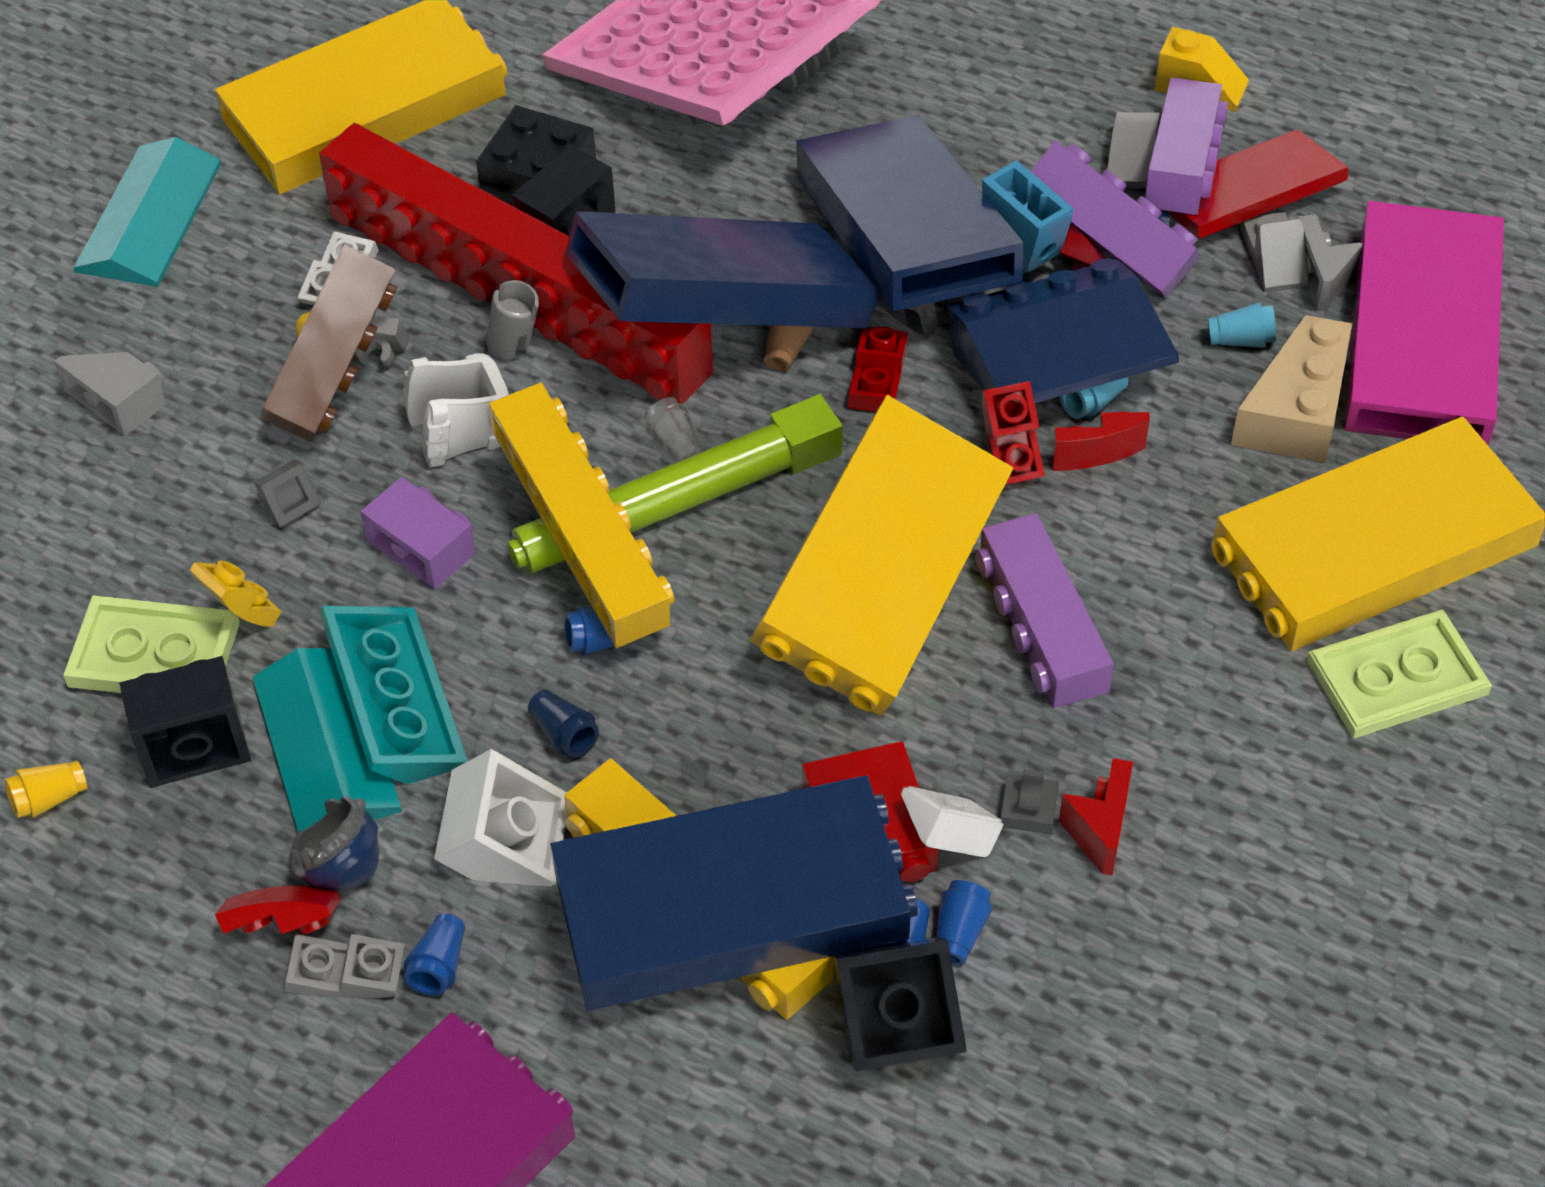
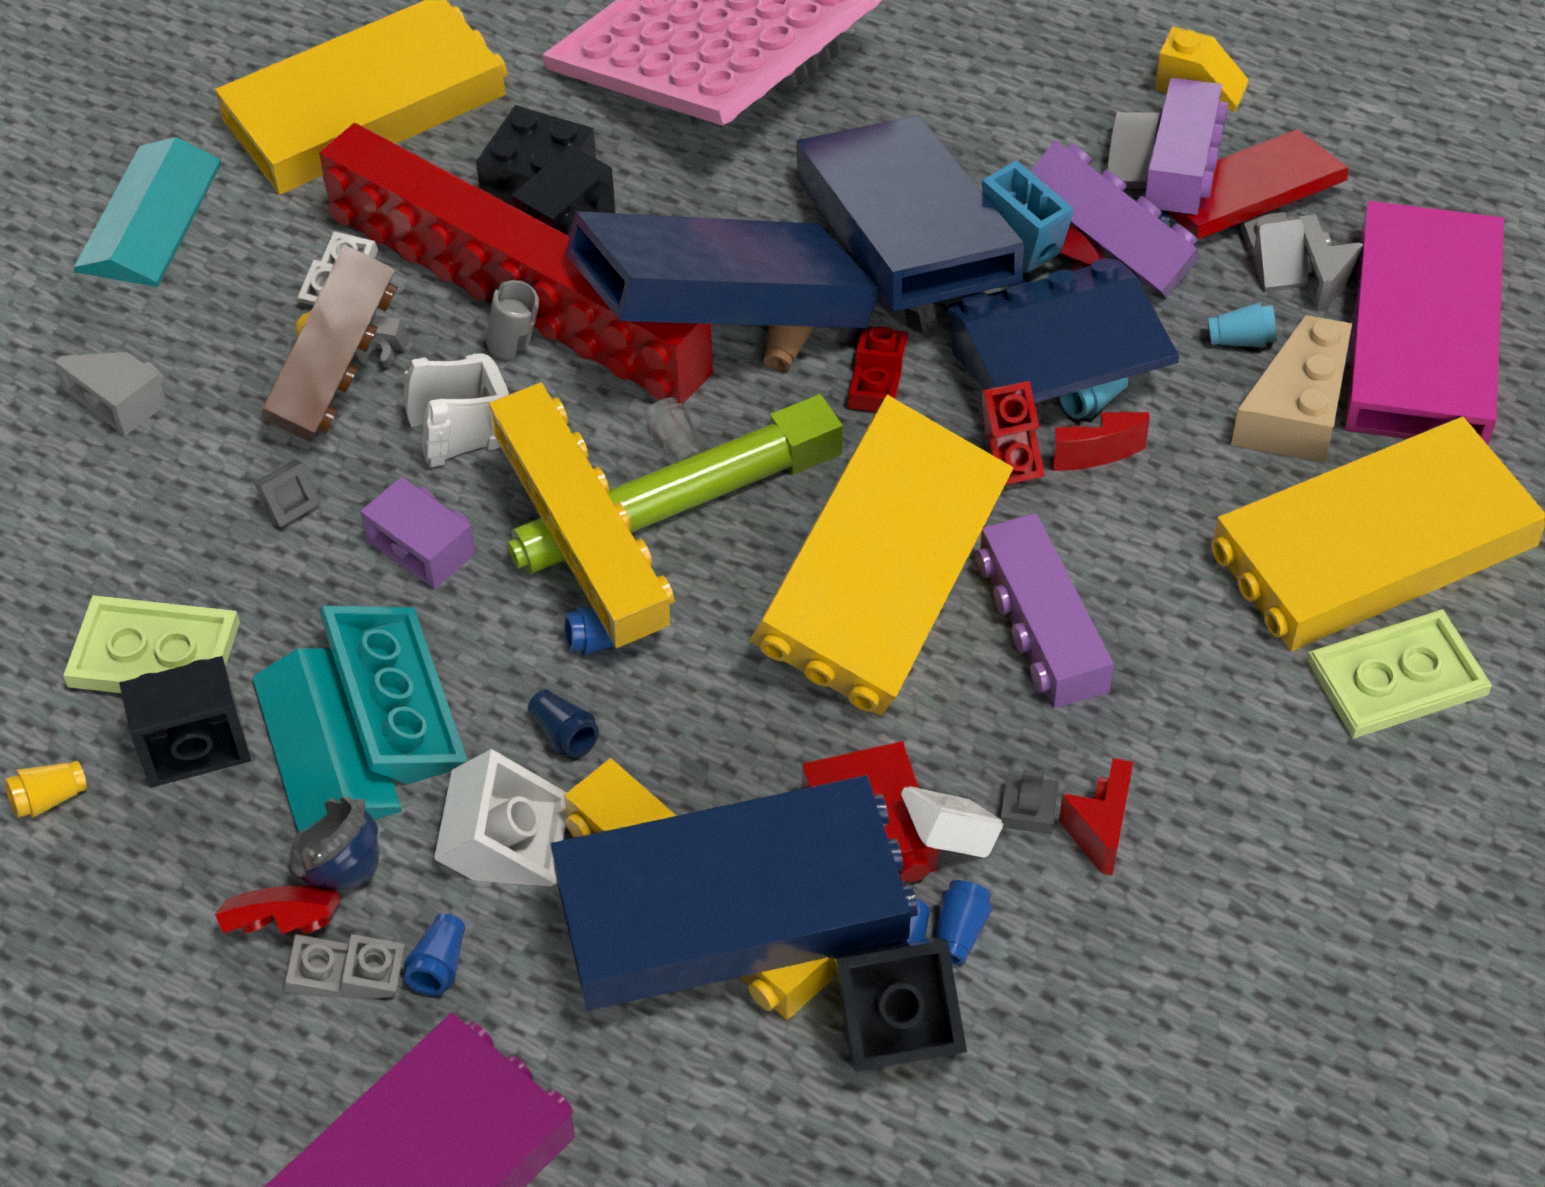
yellow slope [190,560,282,627] -> none

